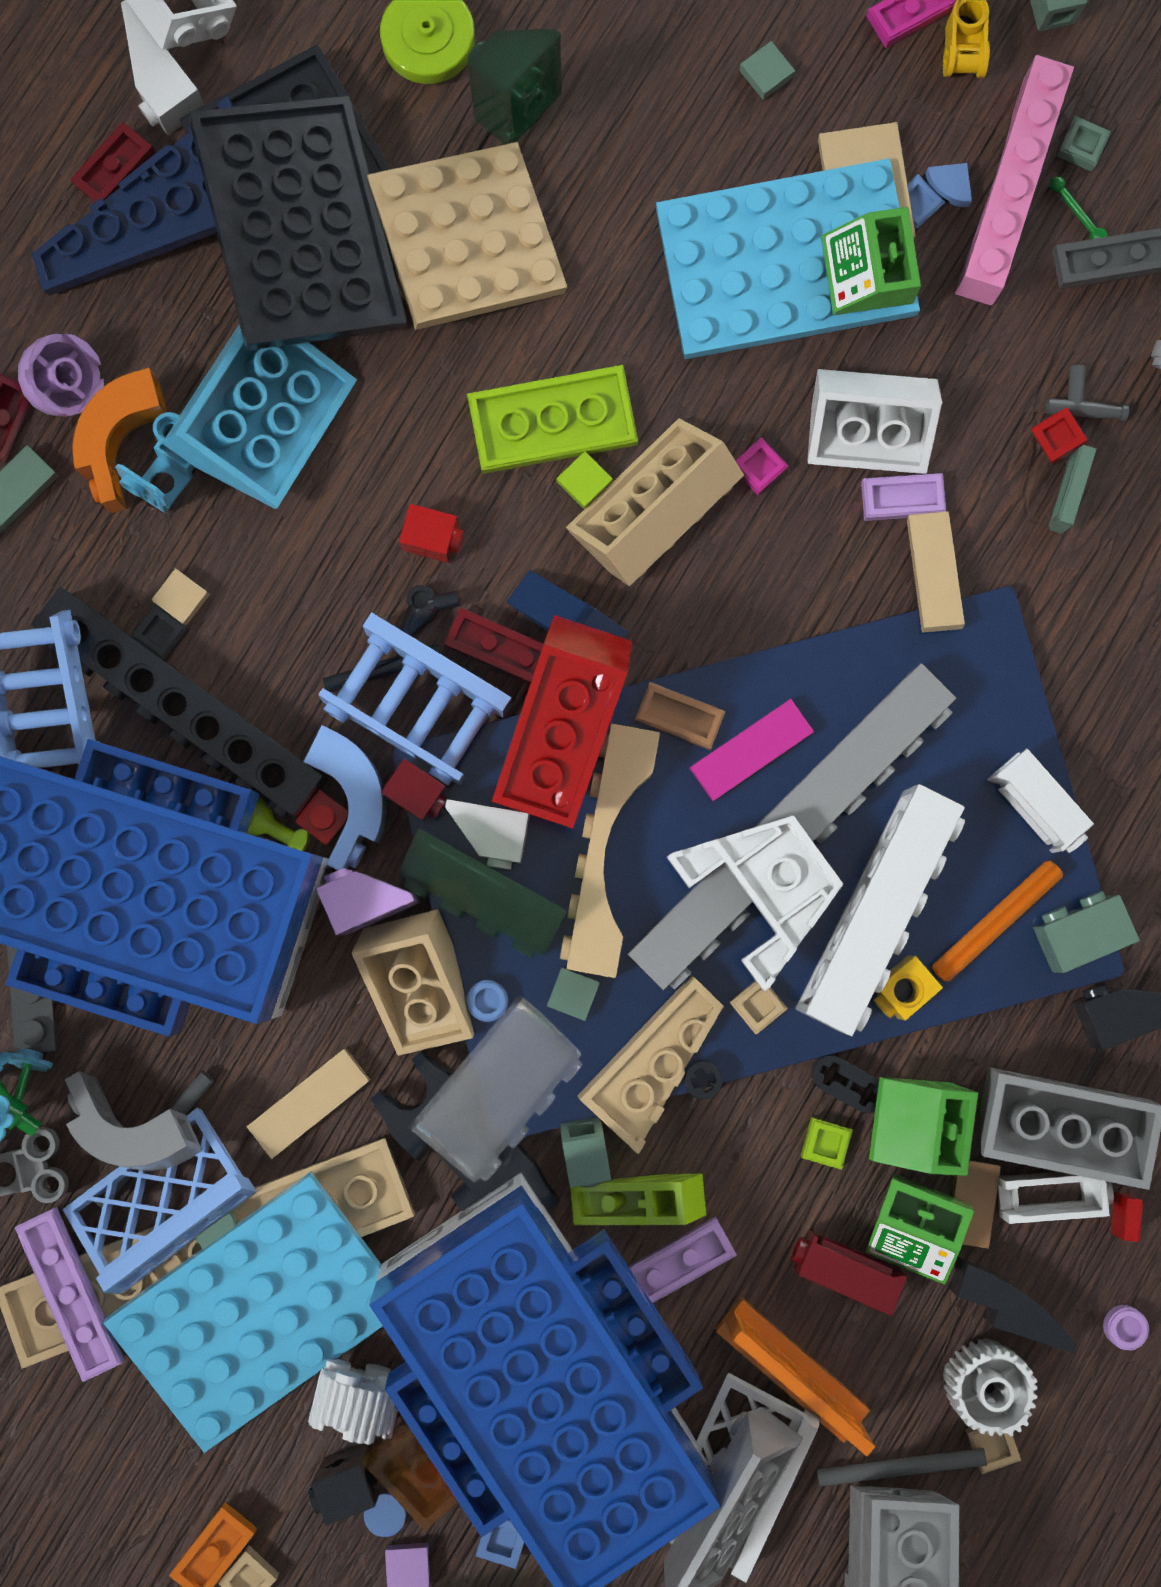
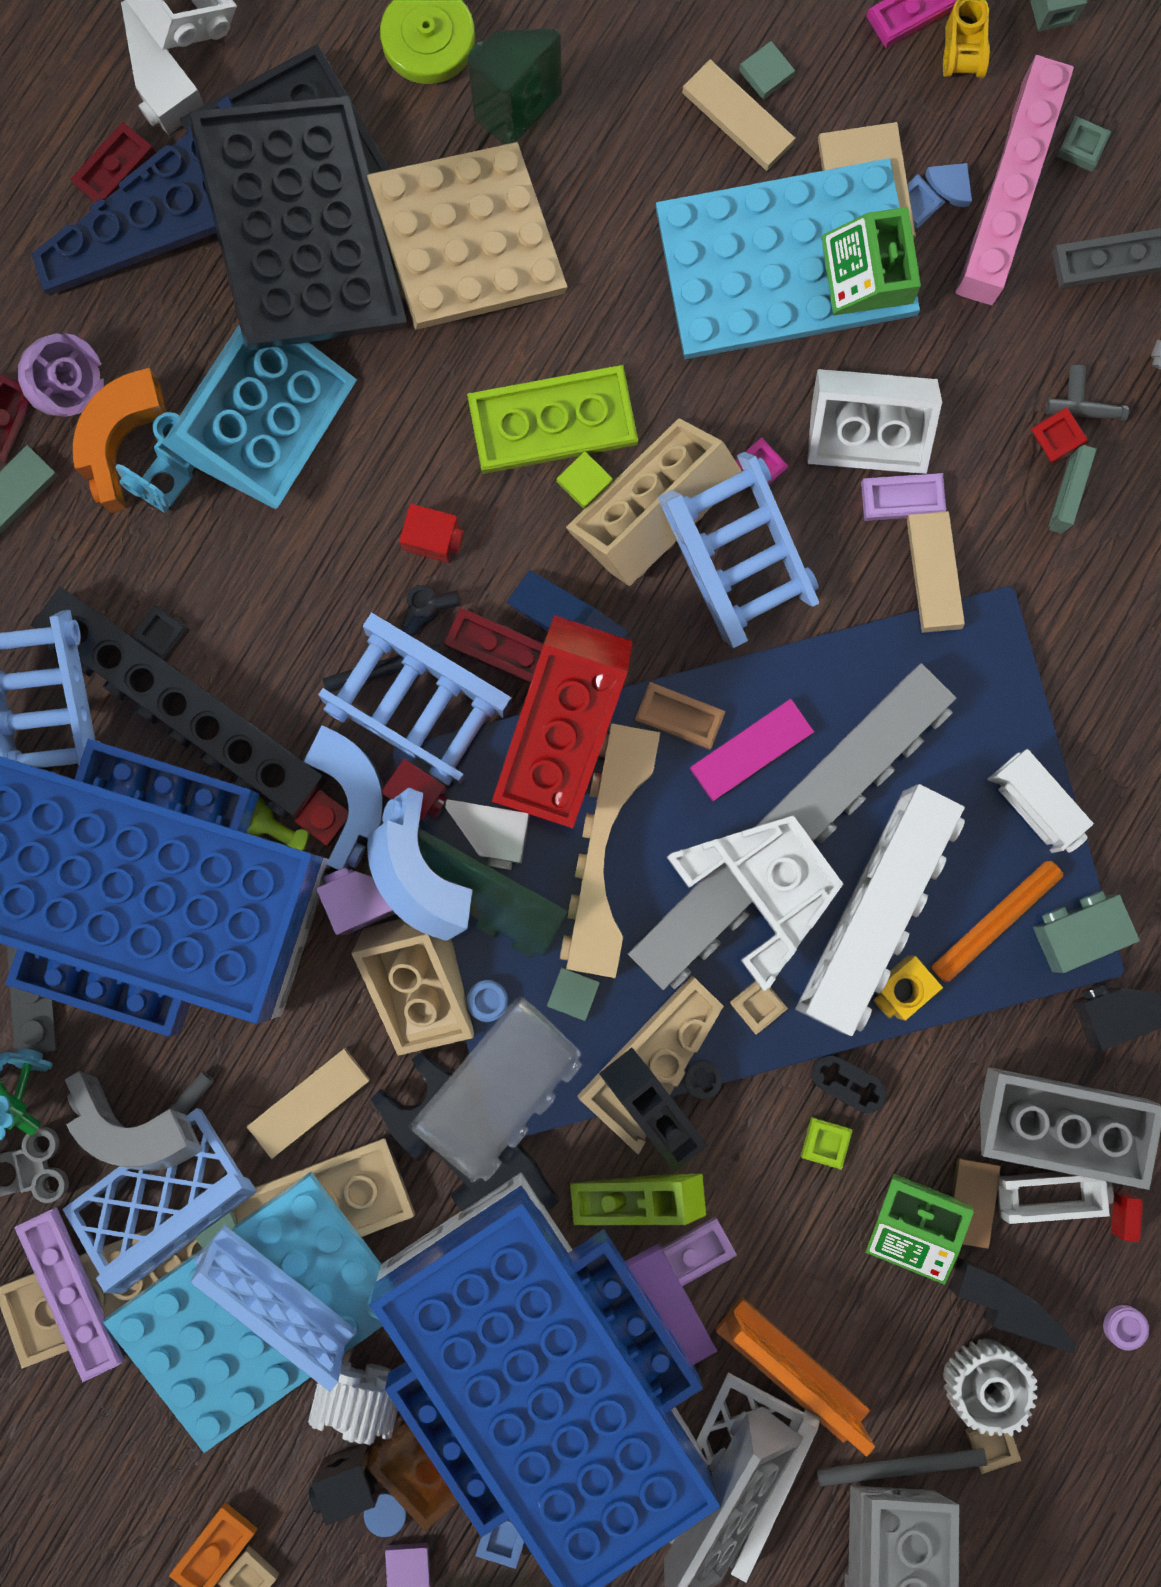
tan tile [151,568,210,626] -> none
sand green brick [560,1117,611,1187] -> none
dark red window [791,1229,907,1316] -> none
bright green slope [869,1077,978,1176] -> none
green hinge [1049,176,1107,239] -> none
none -> light blue fence [190,1224,355,1392]
none -> light blue arch [367,788,472,941]
none -> black slope [599,1047,708,1172]
none -> medium lavender tile [625,1243,717,1365]
none -> light blue fence [657,452,819,648]
none -> tan tile [682,59,795,171]

